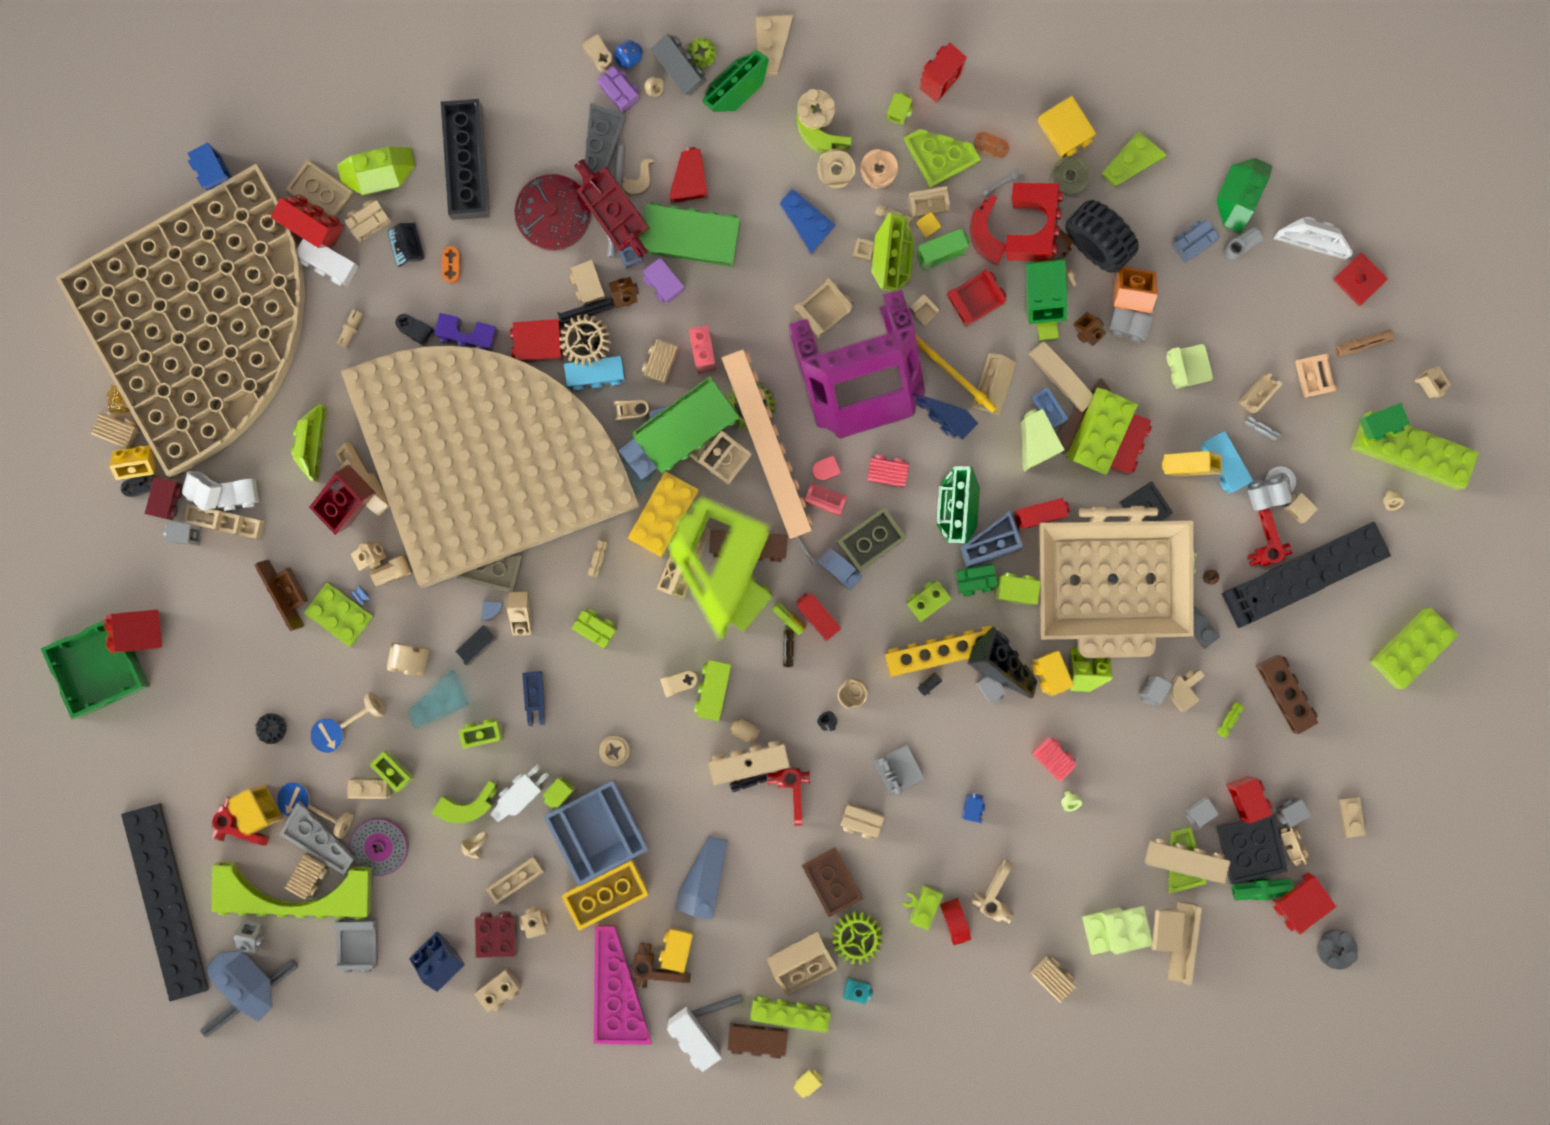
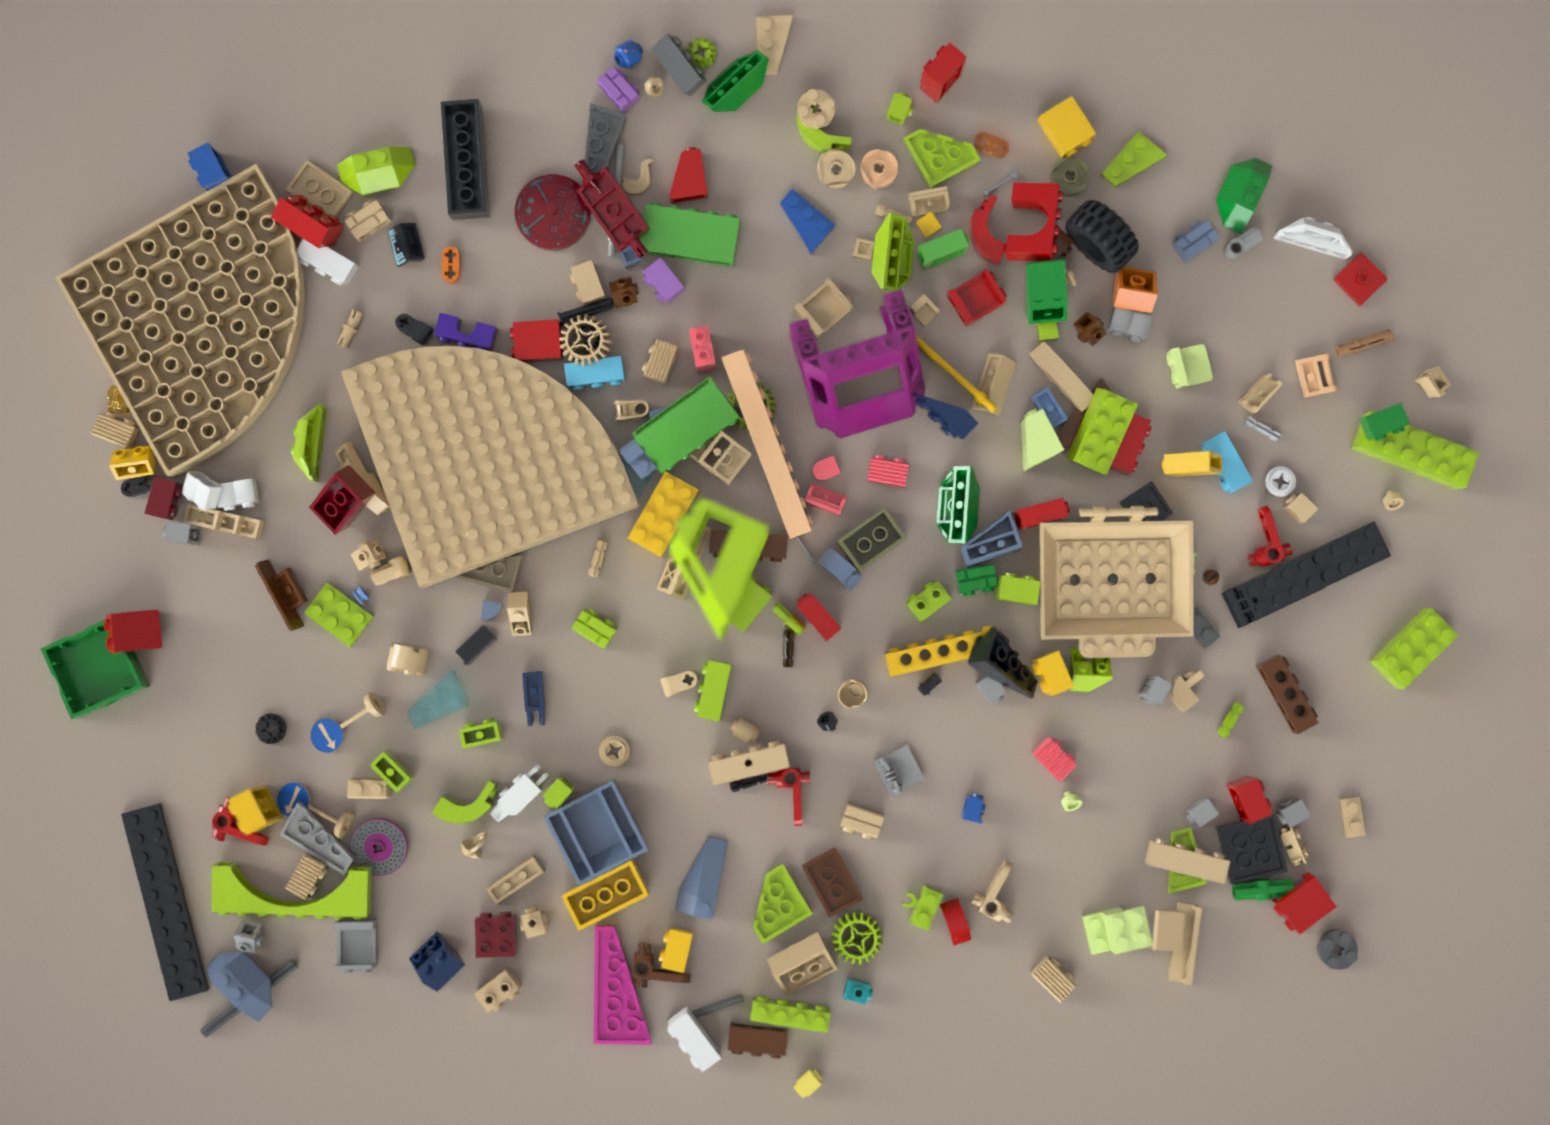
tan piece [581,34,614,73] -> none
light grey brick [1248,474,1293,511] -> none
none -> lime plate [753,863,813,944]

